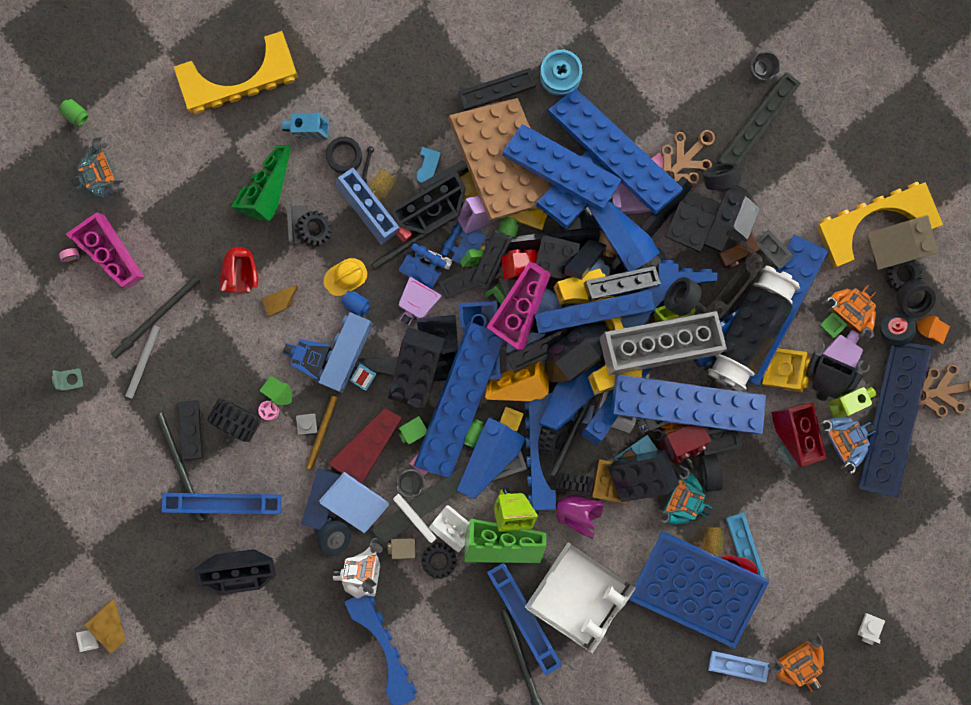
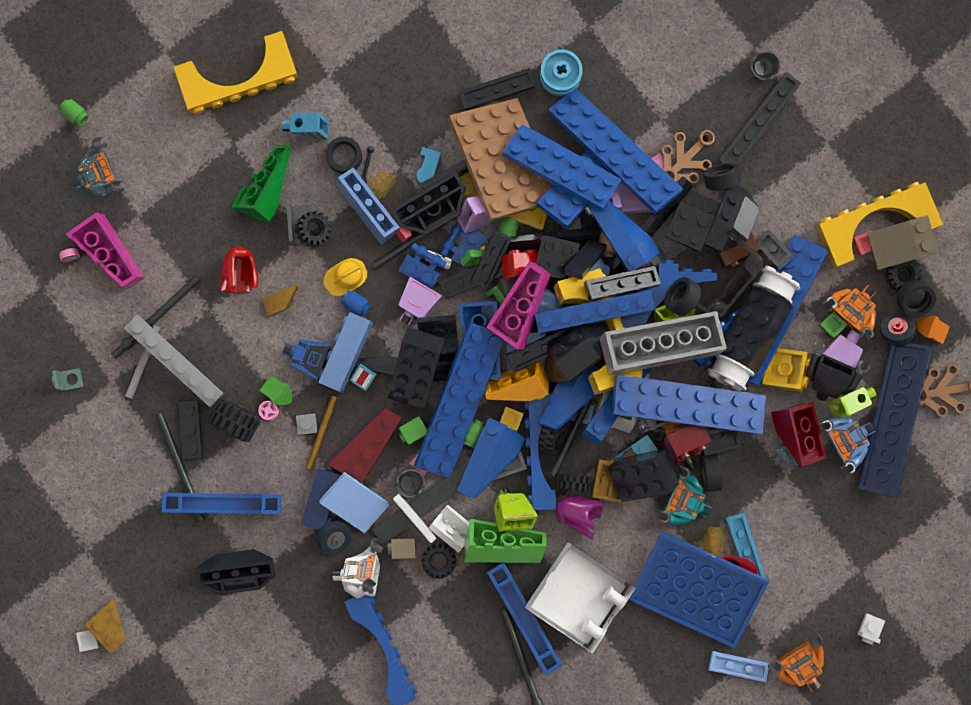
none -> light grey arch [124,314,224,408]
none -> coral plate [853,230,872,256]

